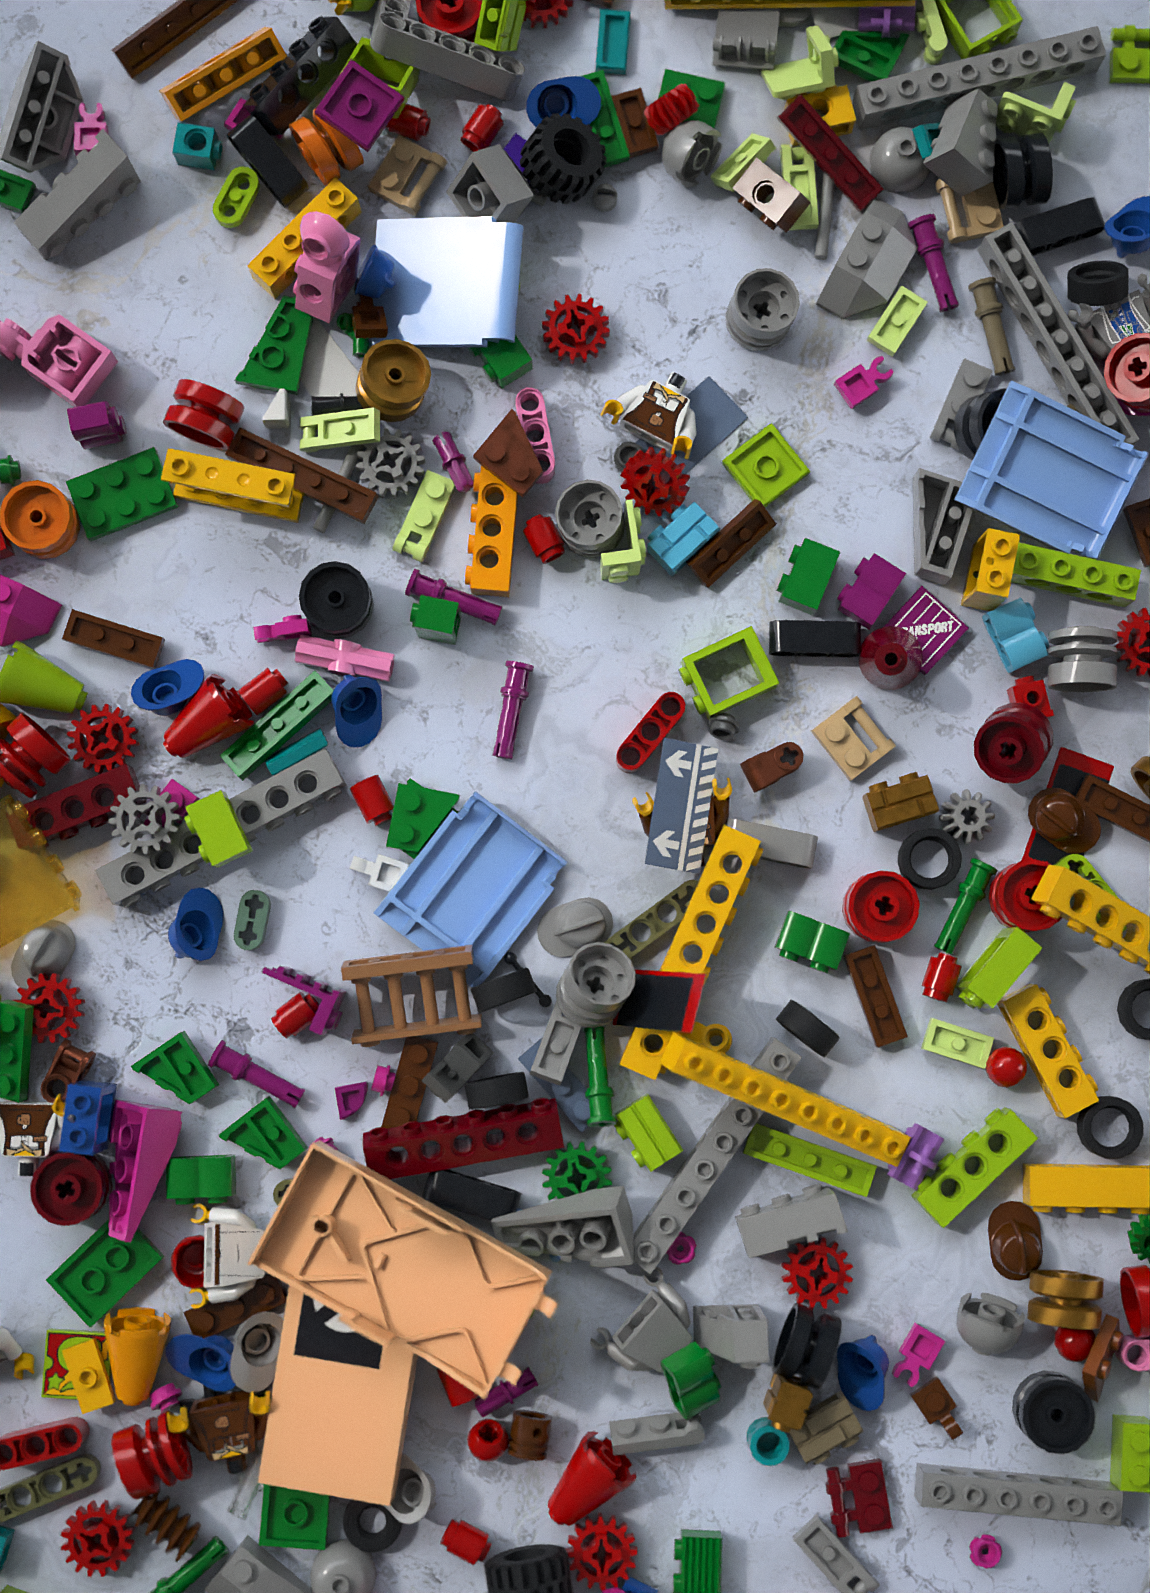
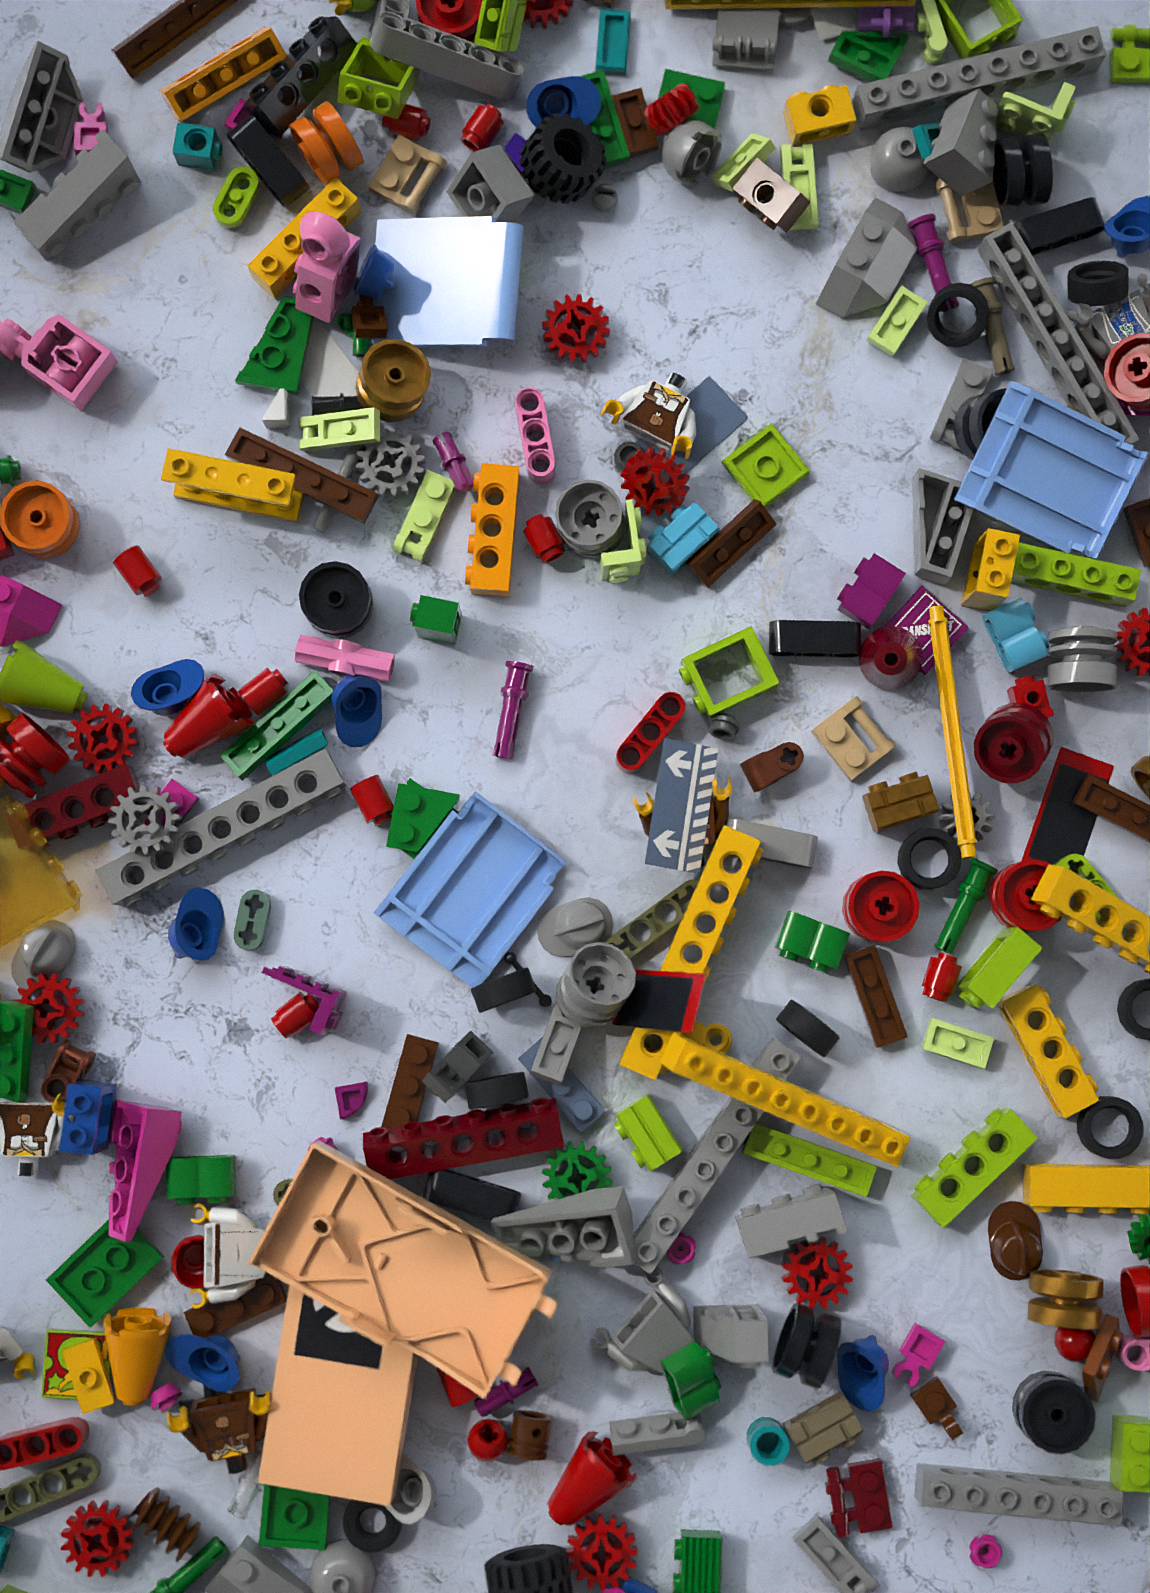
dark red wheel [30,1152,113,1226] -> none
reddish brown plate [62,609,165,669] -> none
green plate [66,447,179,542] -> none
magenta brick [67,401,126,450] -> none
red wheel [112,1410,193,1500] -> none
green wing [131,1031,219,1105] -> none
red wheel [162,379,245,450] -> none
lime brick [184,790,253,868] -> none
magenta pin [208,1040,305,1108] -> none
green wing [218,1096,308,1169] -> none
light grey piece [230,1312,284,1393] -> none
dark pink plate [253,615,312,643] -> none
magenta tile [314,59,404,152] -> none
medium nougat fence [341,945,483,1047] -> none
white plate [350,854,409,892] -> none
dark pink plate [371,1065,396,1096] -> none
magenta pin [405,569,502,625] -> none
red brick [440,1519,492,1566] -> none
green brick [468,334,533,389] -> none
copper wing [473,409,543,498] -> none
green pin [584,1026,617,1128] -> none
light grey wheel [725,268,800,351] -> none
yellowish green bracket [761,25,839,100] -> none
pearl gold brick [763,1373,813,1433] -> none
dark red tile [776,94,884,212] -> none
green brick [776,538,840,616] -> none
light grey bar [815,173,835,260] -> none
dark pink plate [834,356,893,409] -> none
medium lavender hips [887,1123,944,1191] -> none
light grey cylinder [956,1293,1025,1355] -> none
red piece [986,1046,1027,1088] -> none
reddish brown piece [1028,787,1101,854] -> none
none -> red brick [113,546,162,597]
none -> black tyre [926,282,989,348]
none -> yellow piece [928,605,977,859]

